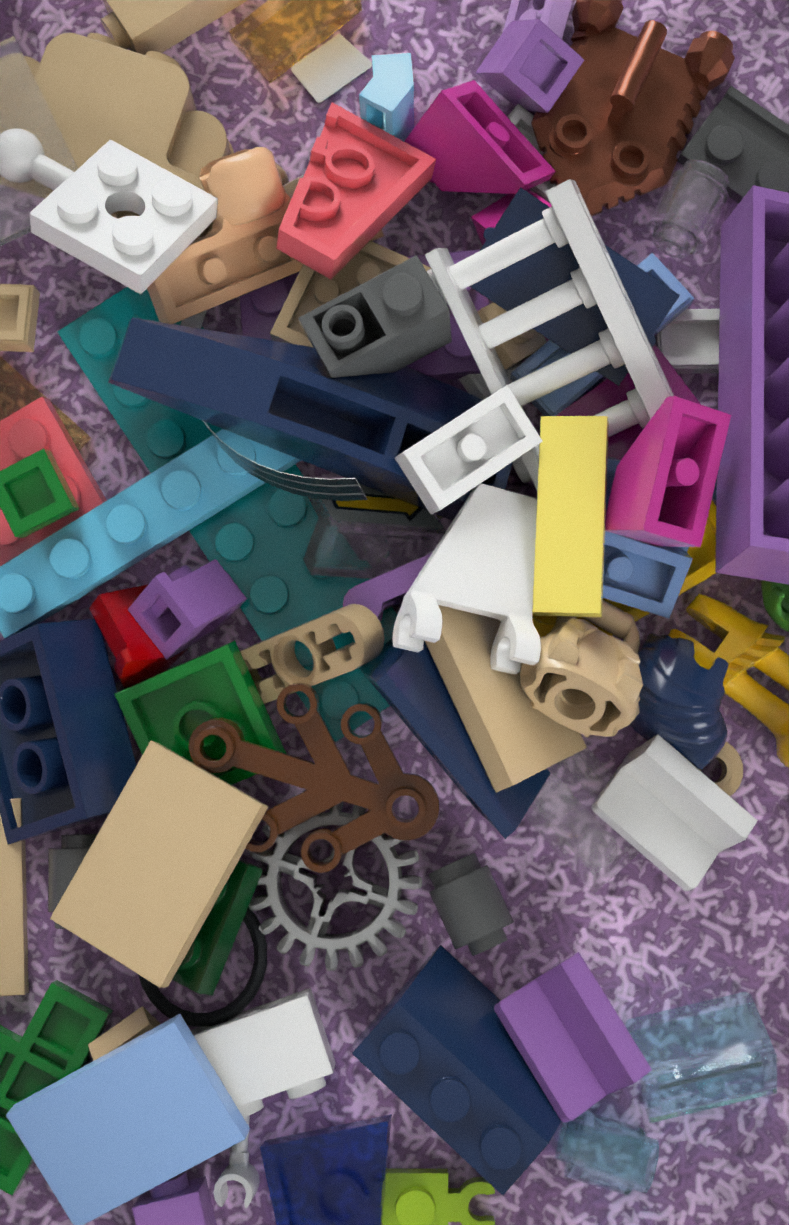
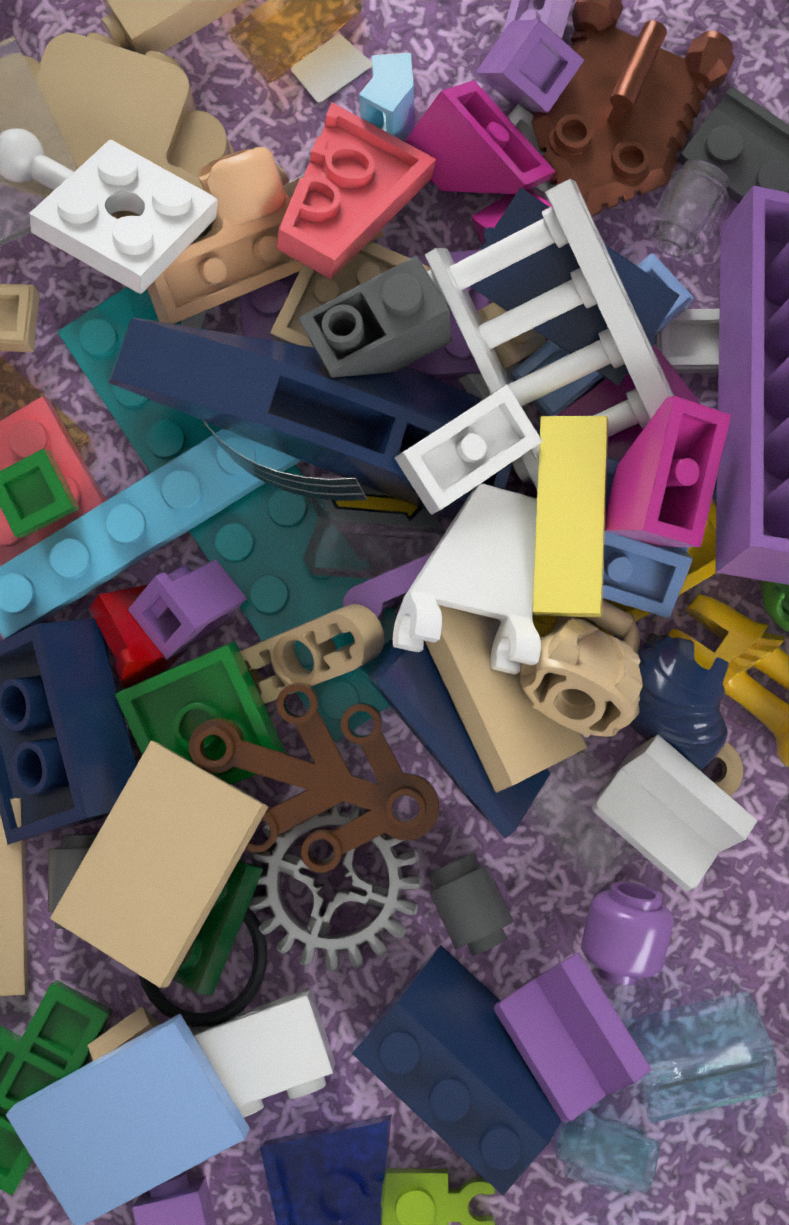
white hand [213,1115,260,1208] -> none
none -> medium lavender head [581,882,674,986]

